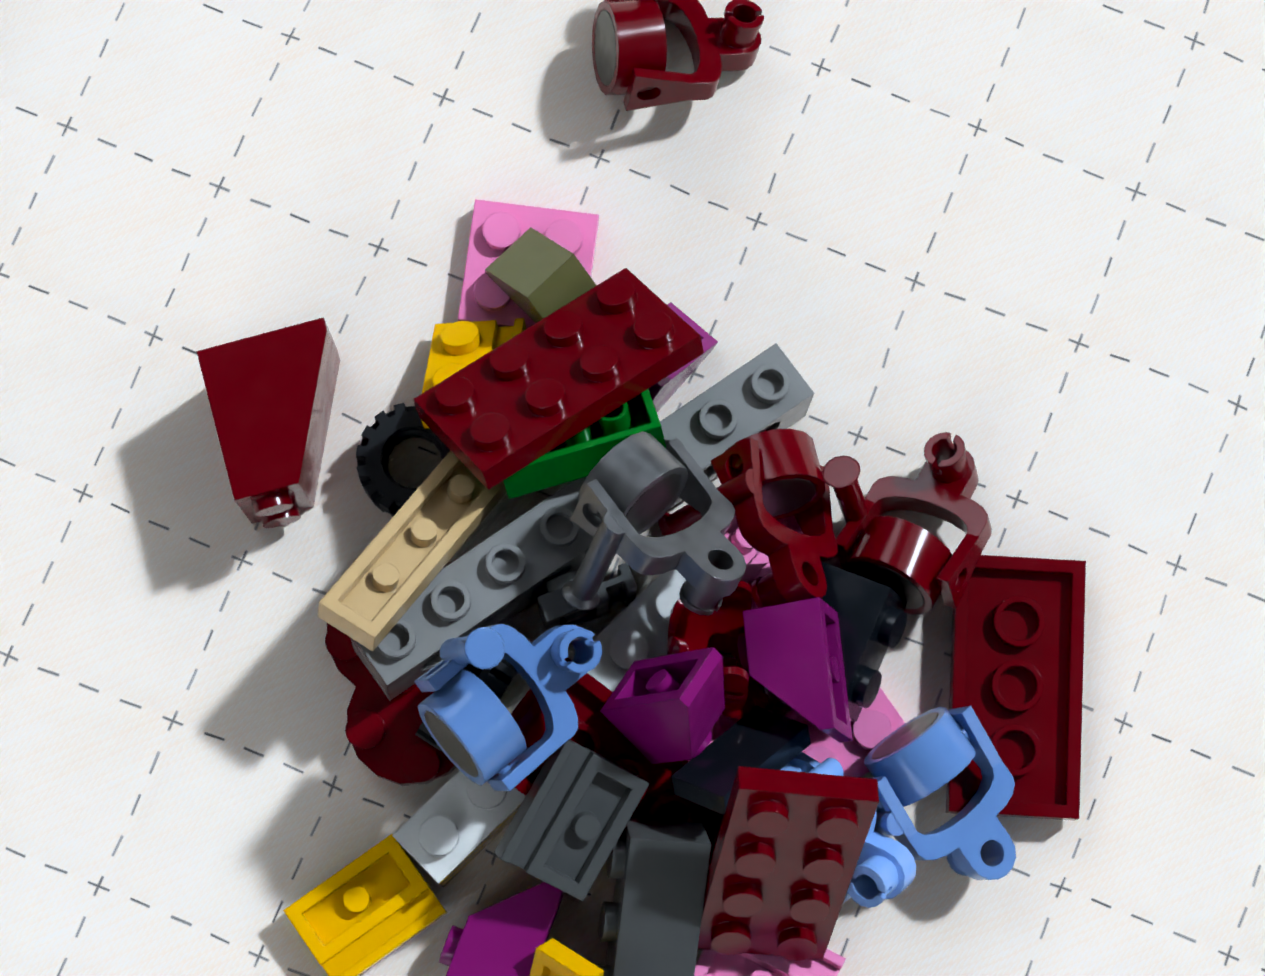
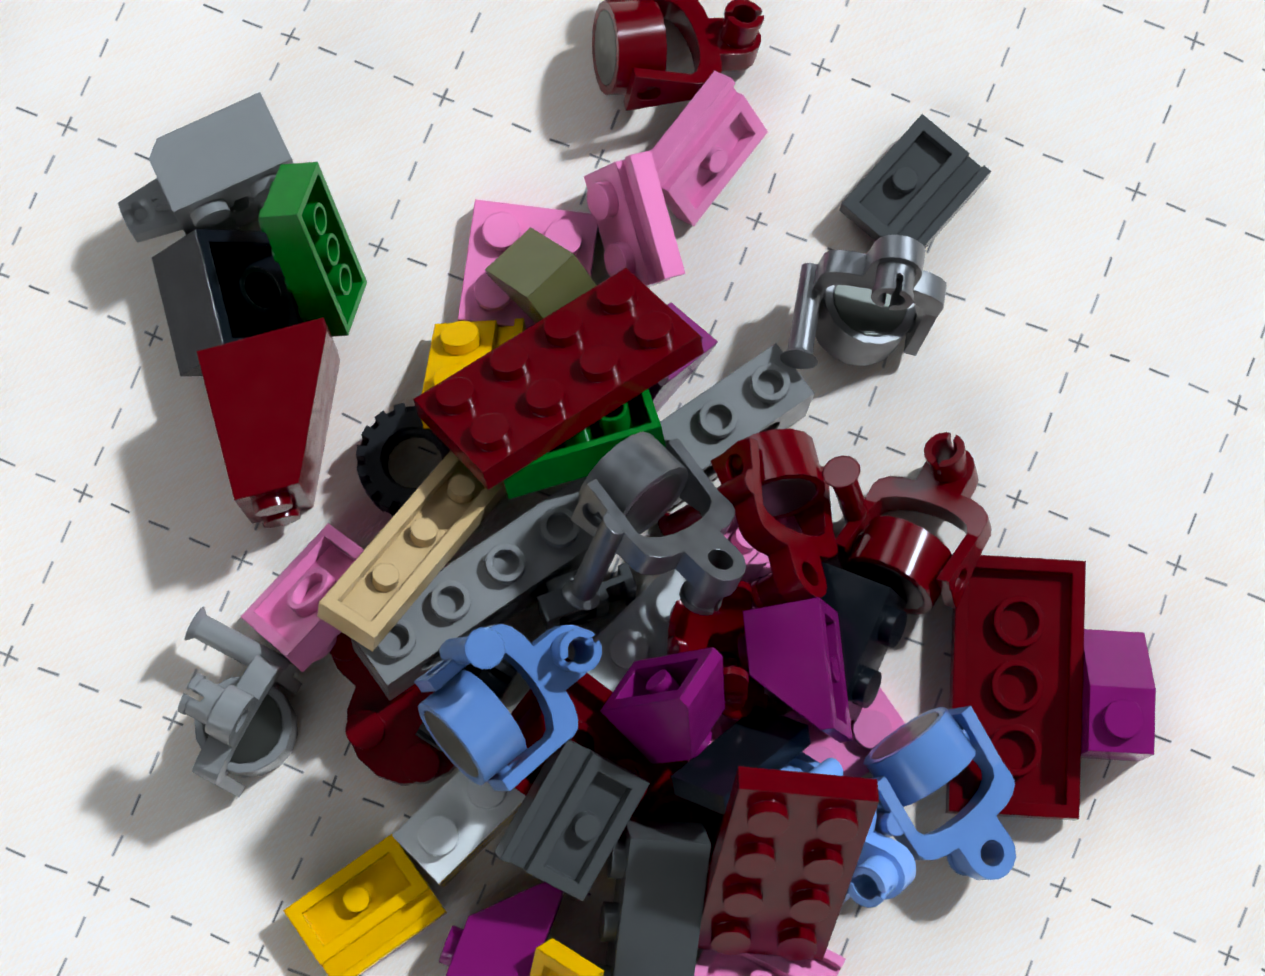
none -> light grey hinge [118,92,293,243]
none -> black slope [152,229,304,376]
none -> light grey piece [177,607,302,797]
none -> bright pink plate [241,523,364,672]
none -> green piece [258,162,367,337]
none -> bright pink plate [584,150,685,288]
none -> bright pink plate [651,71,768,226]
none -> flat silver piece [780,235,947,369]
none -> dark grey plate [839,114,991,249]
none -> magenta slope [1081,629,1156,762]

